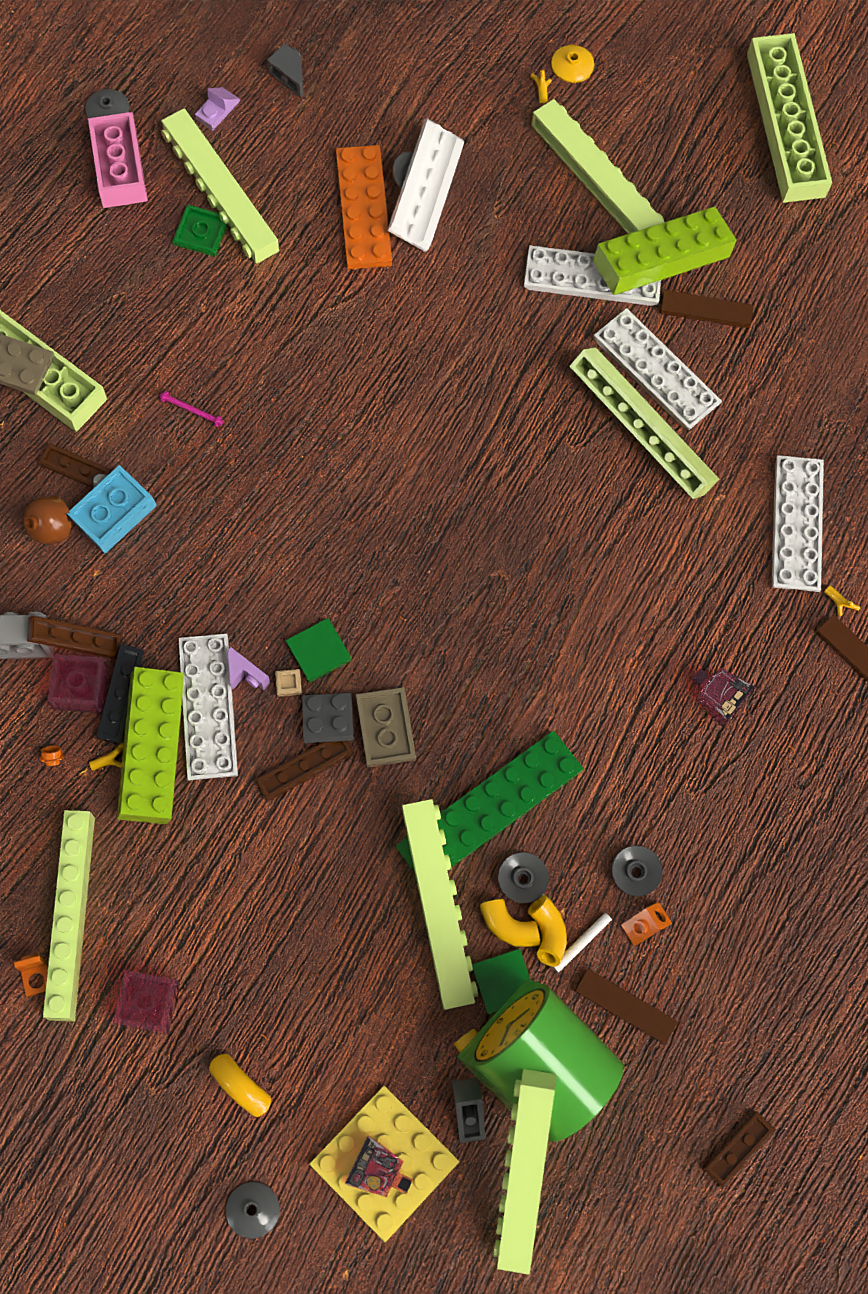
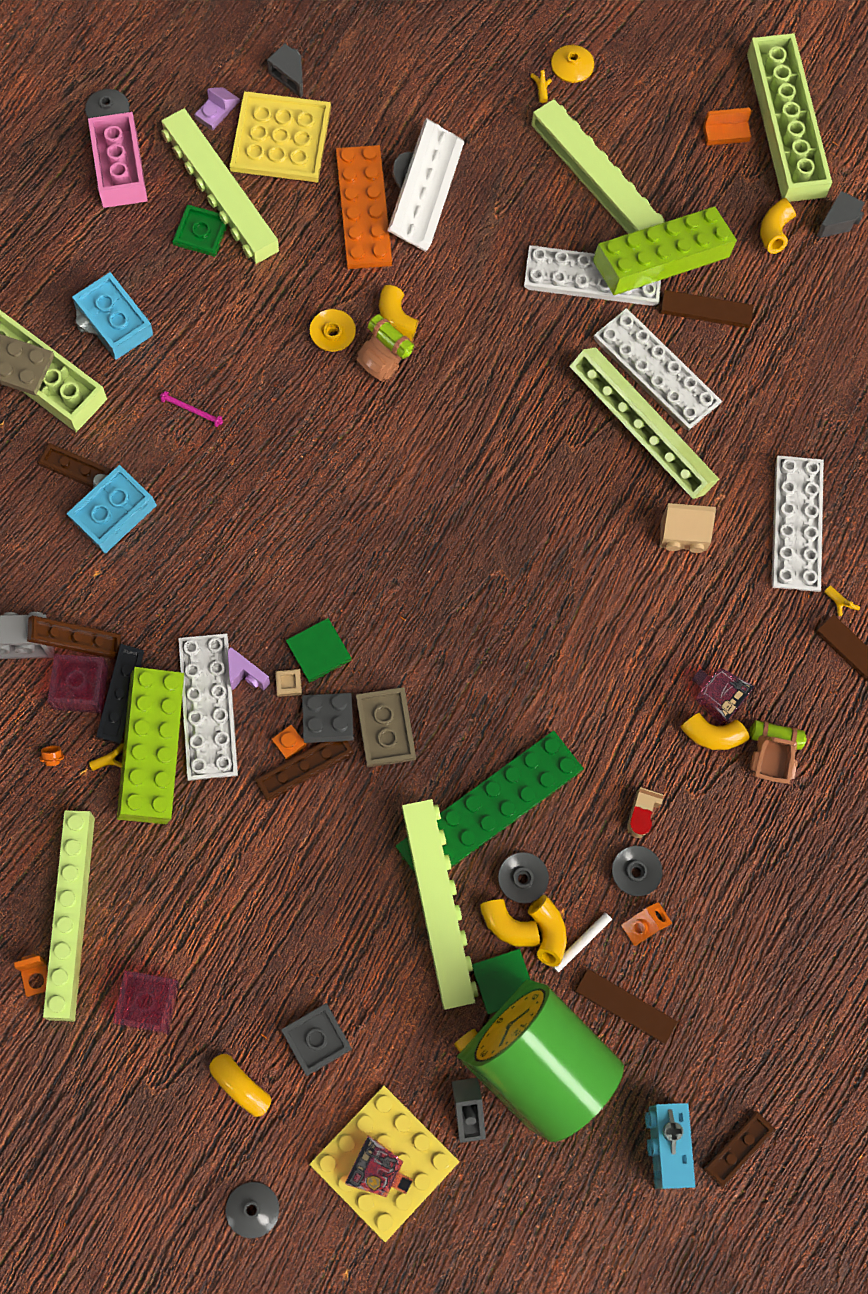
dark orange cylinder [24,496,71,544] -> none
yellowish green brick [494,1069,557,1275] -> none
none -> medium azure piece [72,272,153,360]
none -> light yellow plate [230,91,331,183]
none -> orange plate [272,725,306,760]
none -> dark grey plate [281,1003,352,1076]
none -> yellow dish [310,309,356,352]
none -> nougat piece [356,314,414,382]
none -> yellow cylinder [379,285,419,342]
none -> leg [627,787,664,838]
none -> medium azure piece [645,1103,695,1189]
none -> tan slope [660,503,716,553]
none -> yellow cylinder [680,713,750,750]
none -> orange panel [703,108,751,146]
none -> nougat piece [750,720,807,784]
none -> yellow cylinder [760,198,796,254]
none -> dark grey slope [817,191,865,238]

